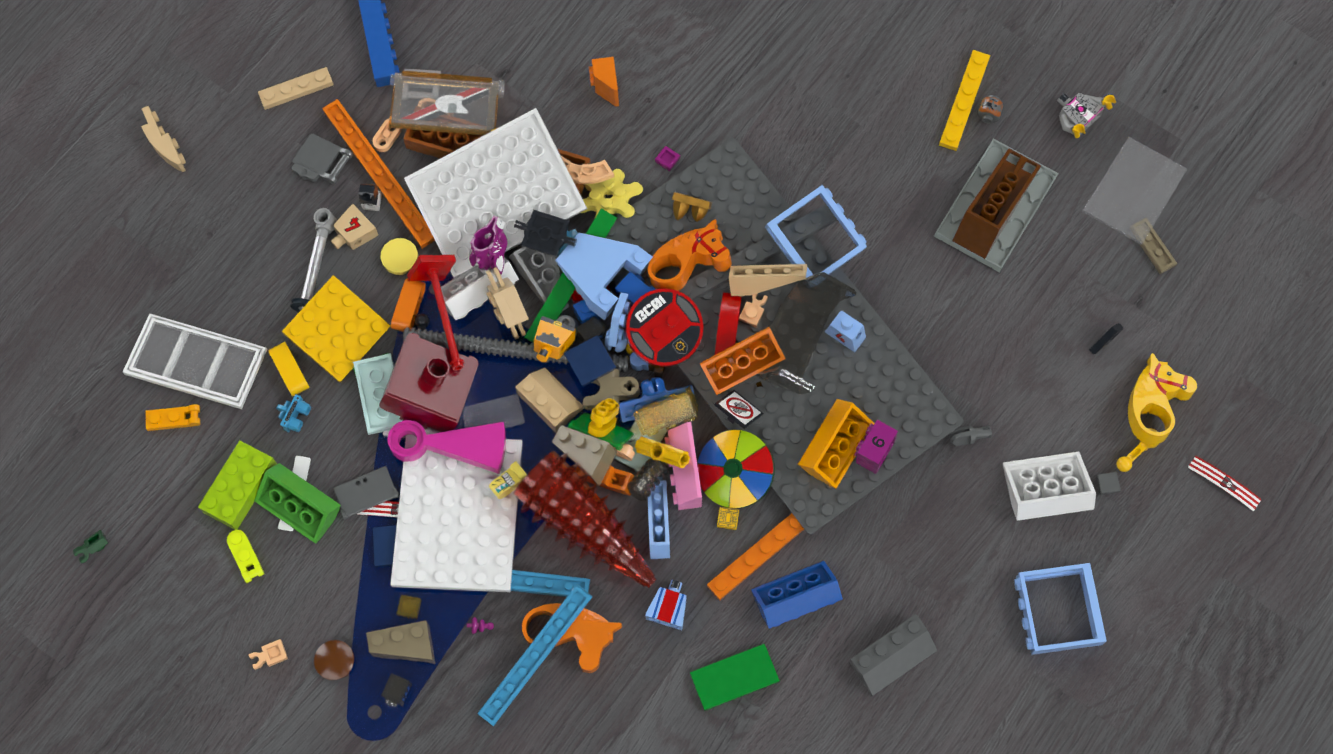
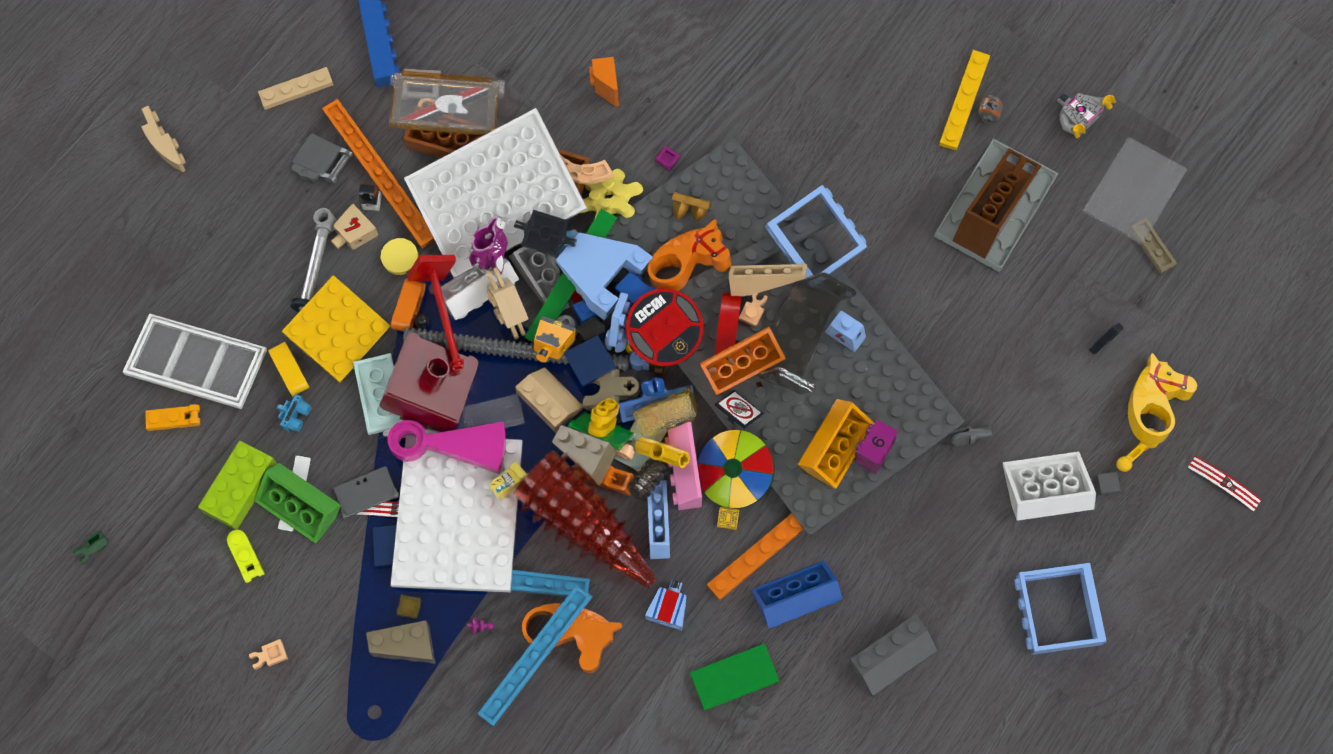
reddish brown dish [314,640,354,680] -> none
light nougat plate [373,118,402,152] -> none
clear smoke brick [381,673,413,707] -> none

